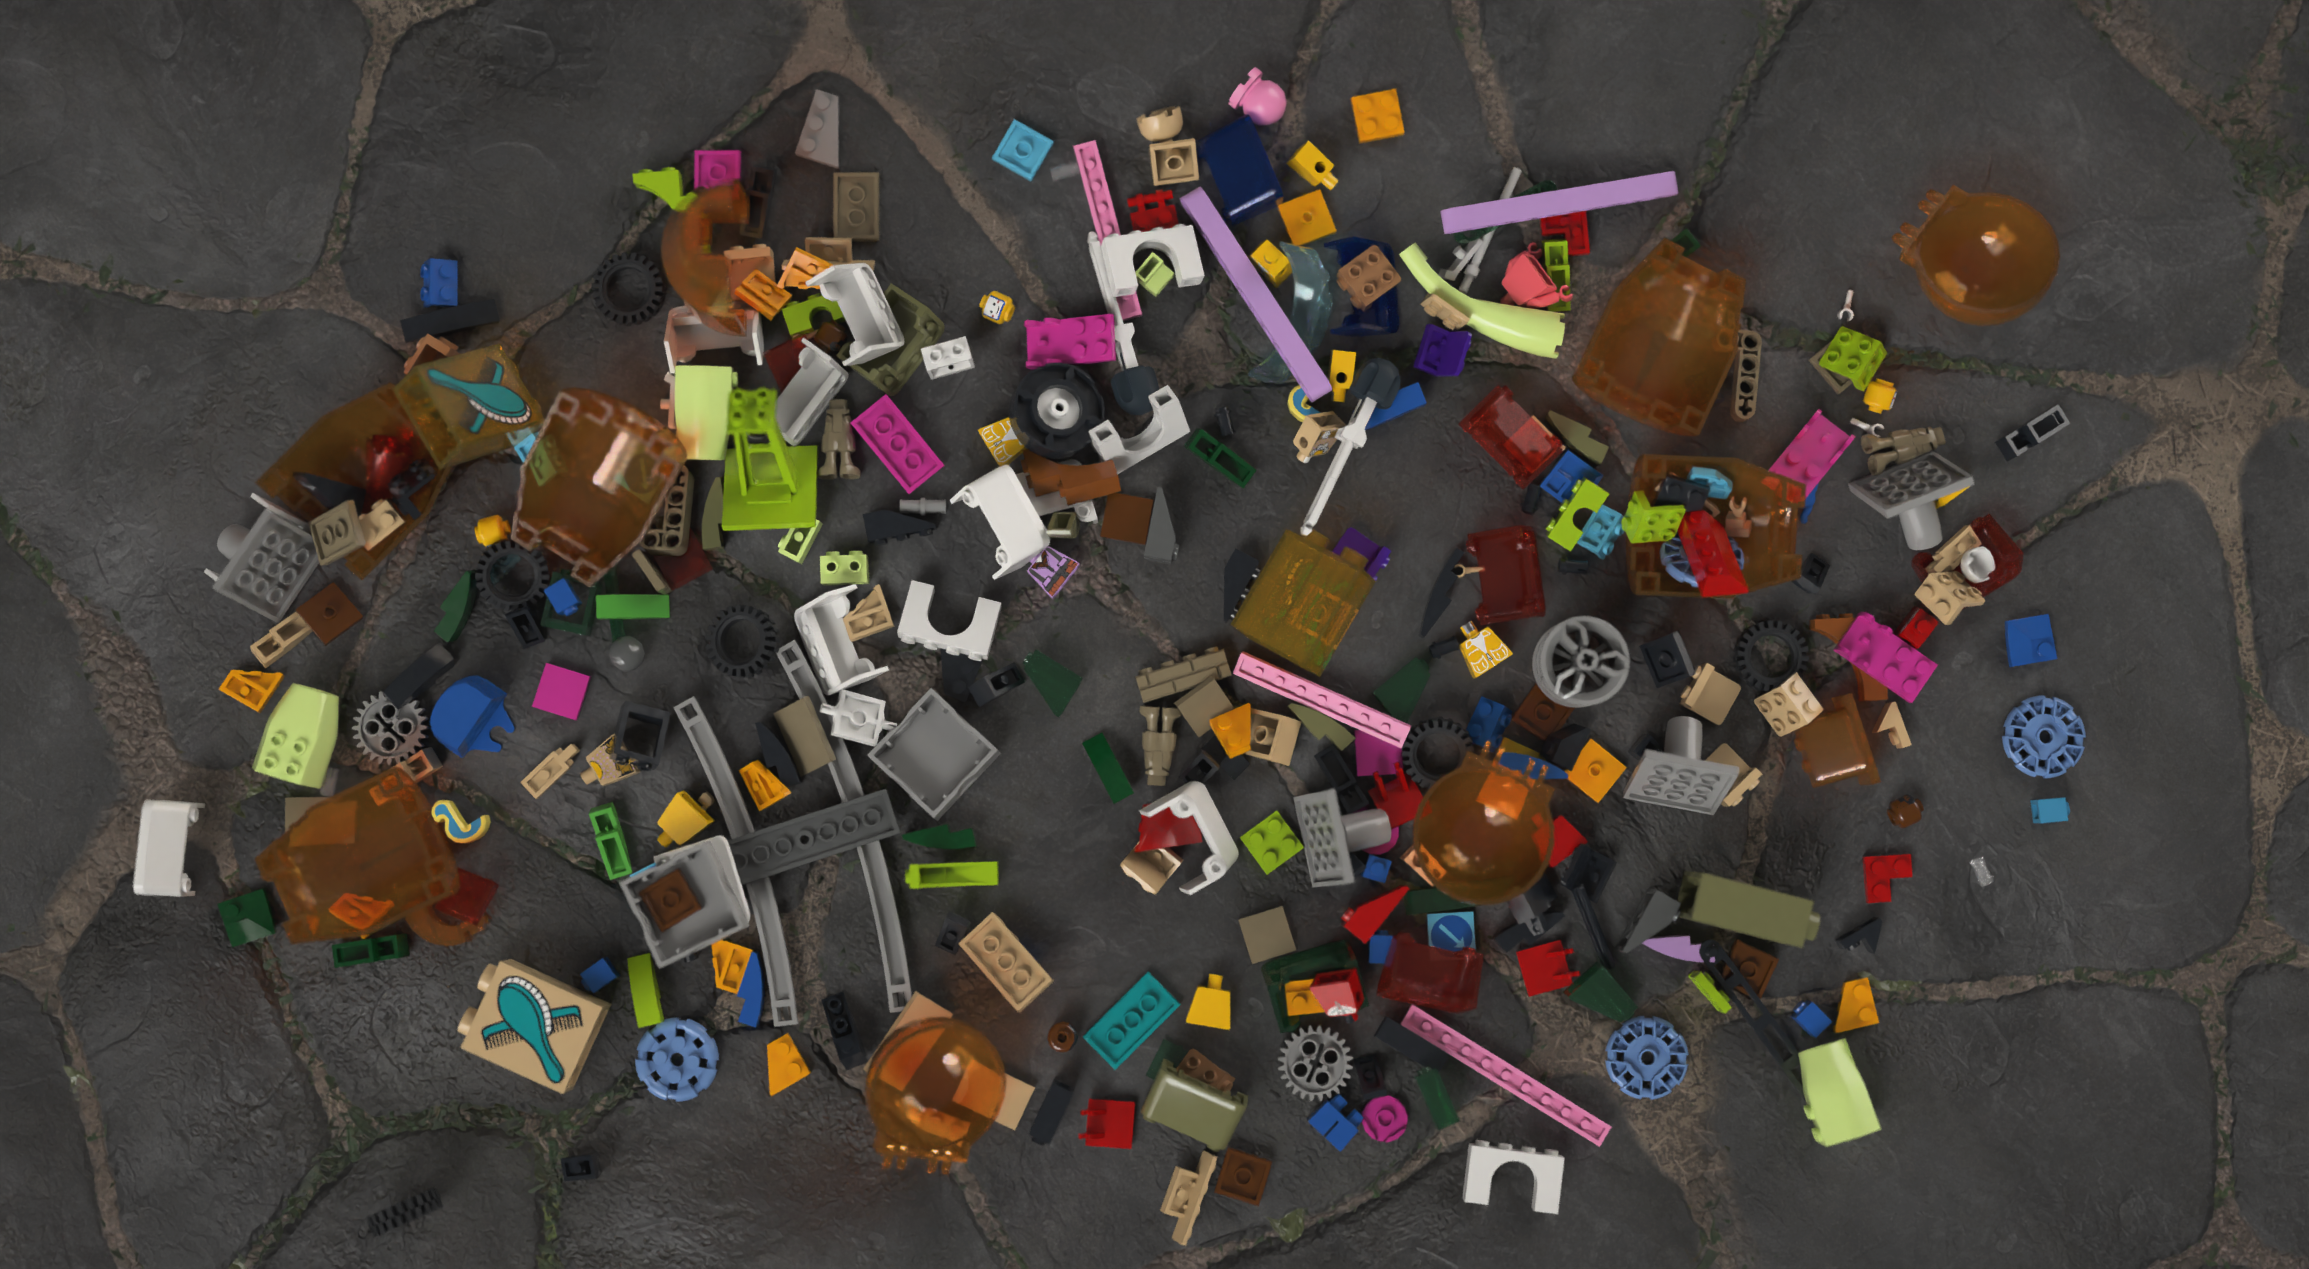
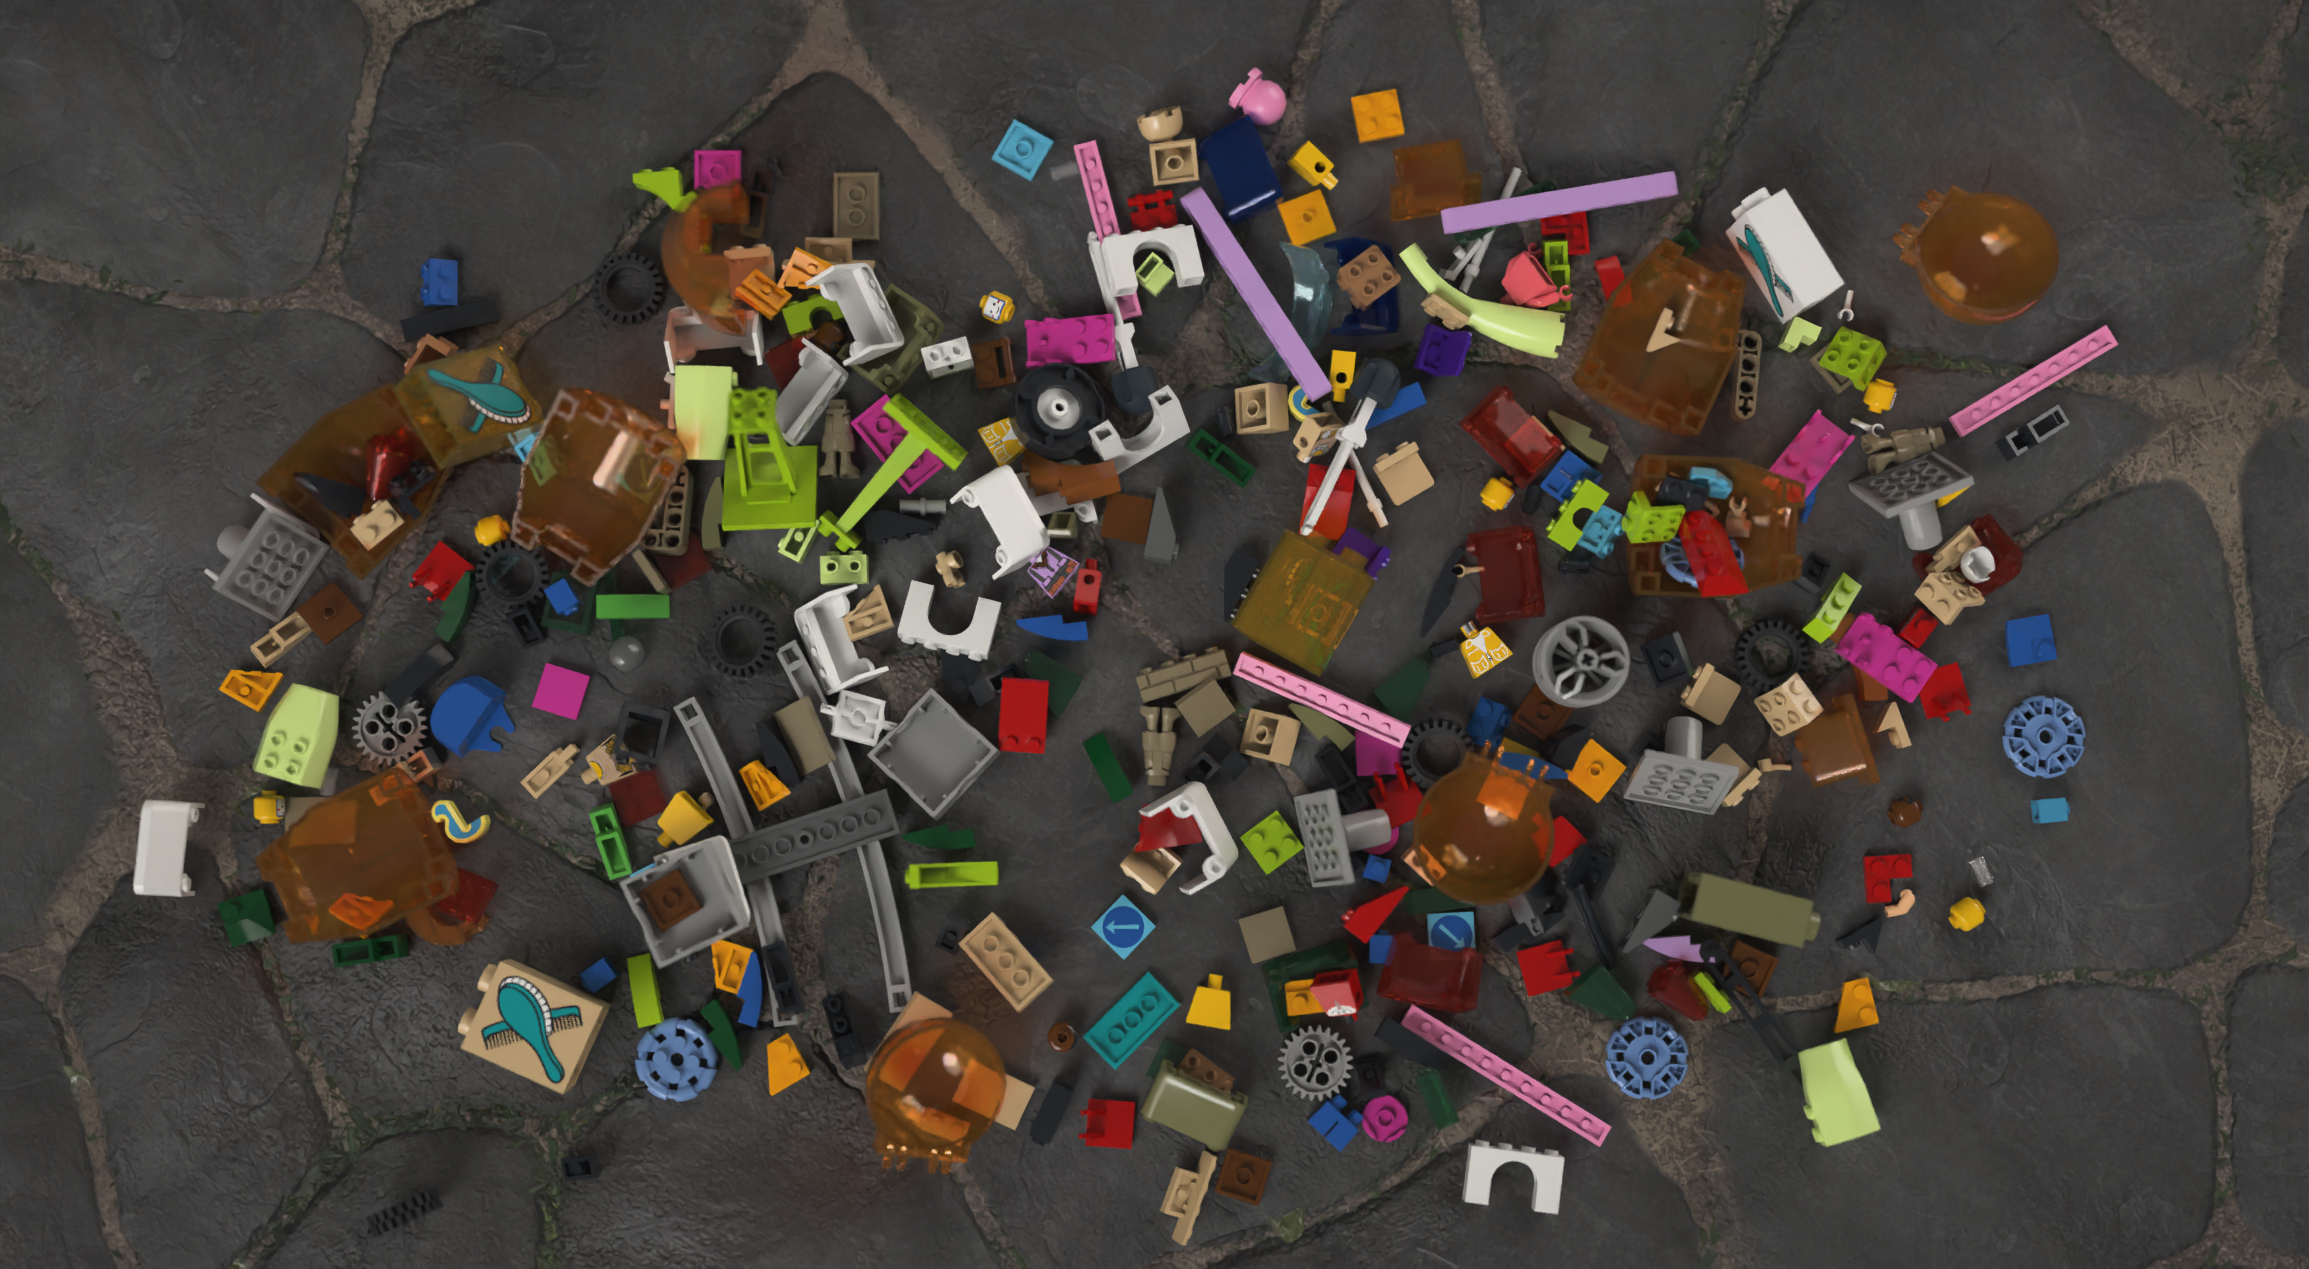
dark tan tile [308,500,366,566] -> none
light grey wing [795,89,839,169] -> none
light orange wing [1209,703,1251,759] -> none
yellow torso [1248,239,1293,288] -> none
blue brick [1791,1000,1832,1038] -> none
none -> yellow head [254,790,285,824]
none -> red plate [408,541,476,603]
none -> clear red plate [608,769,668,828]
none -> dark green slope [700,998,744,1071]
none -> black slope [761,940,807,1019]
none -> lime piece [817,392,968,552]
none -> tan plate [935,550,965,588]
none -> reddish brown plate [971,337,1019,390]
none -> red slope [998,677,1049,754]
none -> blue slope [1016,615,1088,642]
none -> red torso [1074,559,1102,616]
none -> tile [1091,894,1156,960]
none -> tan slope [1235,382,1289,434]
none -> red slope [1298,463,1356,541]
none -> white bar [1322,401,1389,528]
none -> tan bracket [1373,441,1434,506]
none -> clear orange windscreen [1389,139,1482,222]
none -> yellow head [1480,476,1515,512]
none -> red slope [1594,255,1631,308]
none -> tan slope [1645,308,1680,352]
none -> clear red cone [1646,958,1709,1021]
none -> white brick [1726,187,1844,324]
none -> tan hand [1758,758,1791,772]
none -> yellowish green piece [1778,316,1822,353]
none -> lime arch [1802,572,1862,644]
none -> light nougat arm [1884,889,1915,918]
none -> red plate [1918,662,1972,722]
none -> bright pink plate [1948,325,2118,438]
none -> yellow head [1949,897,1986,932]

